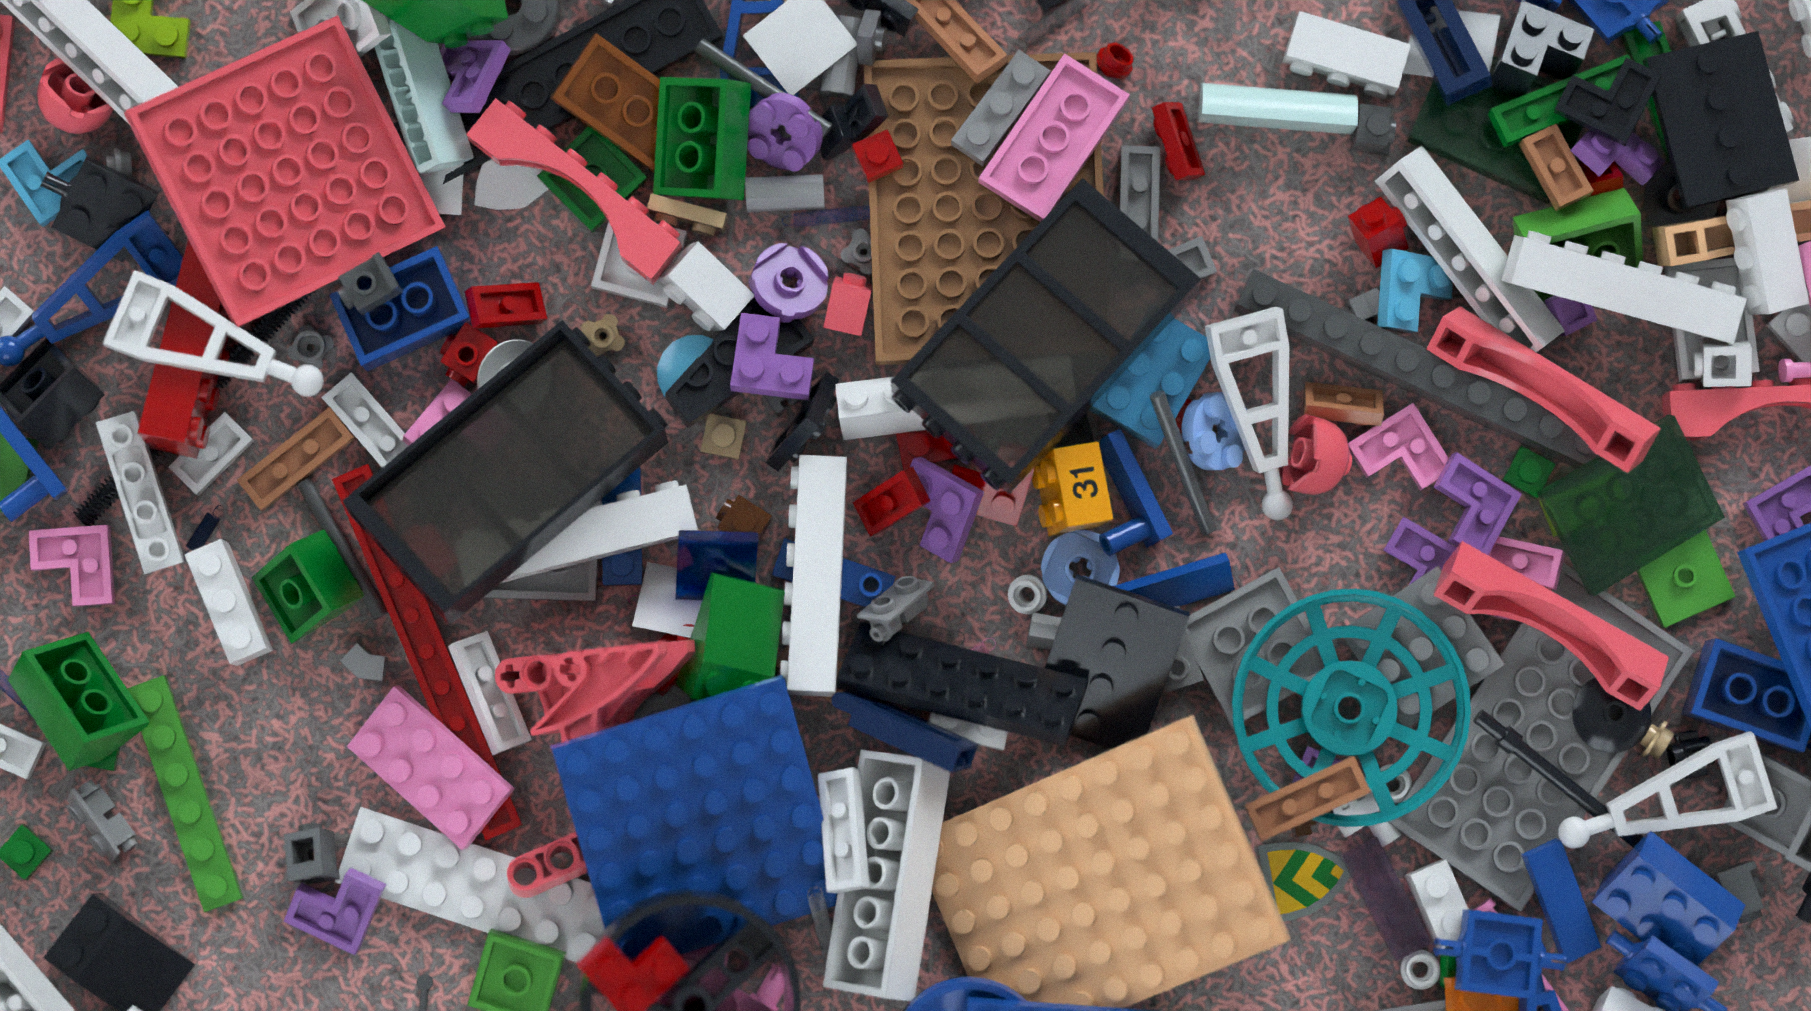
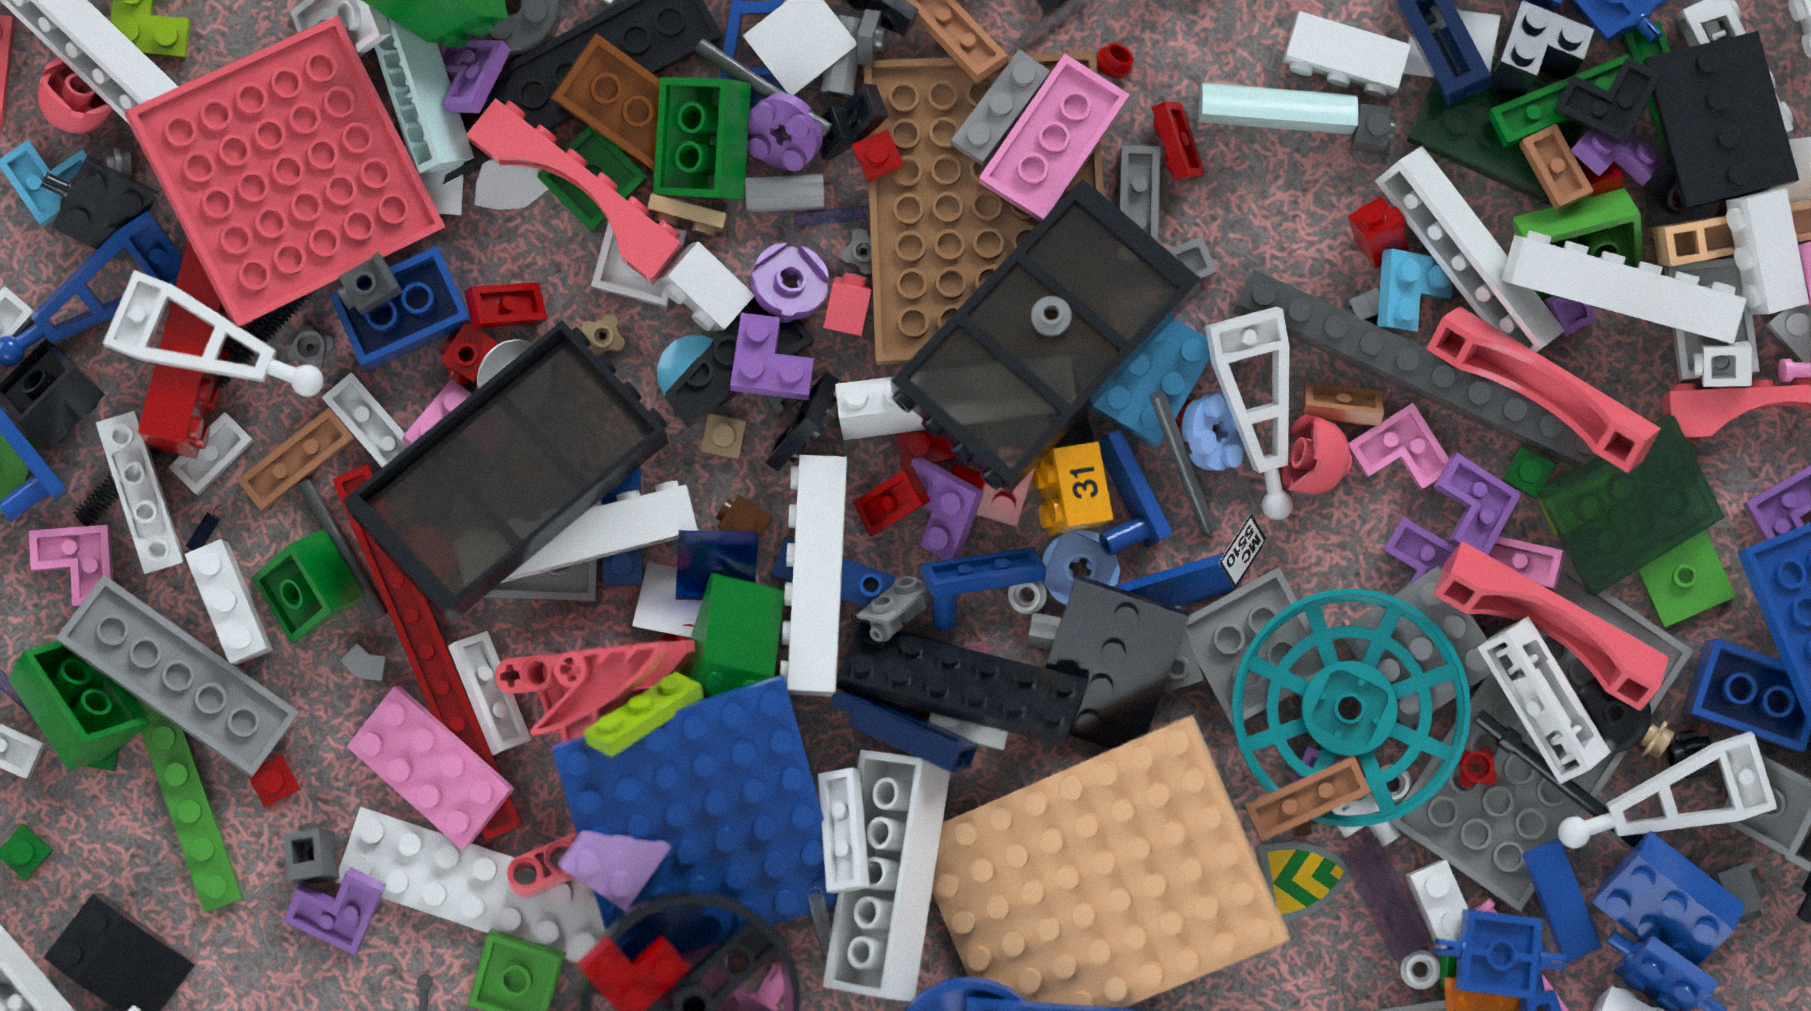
light grey hinge [66,780,138,863] -> none
none -> light grey plate [55,575,299,778]
none -> red plate [247,754,301,808]
none -> lavender wing [558,831,671,910]
none -> lime plate [583,672,704,758]
none -> blue piece [921,547,1046,631]
none -> light grey plate [1031,296,1071,336]
none -> sticker [1219,513,1266,589]
none -> red plate [1458,746,1497,788]
none -> white brick [1477,616,1611,784]

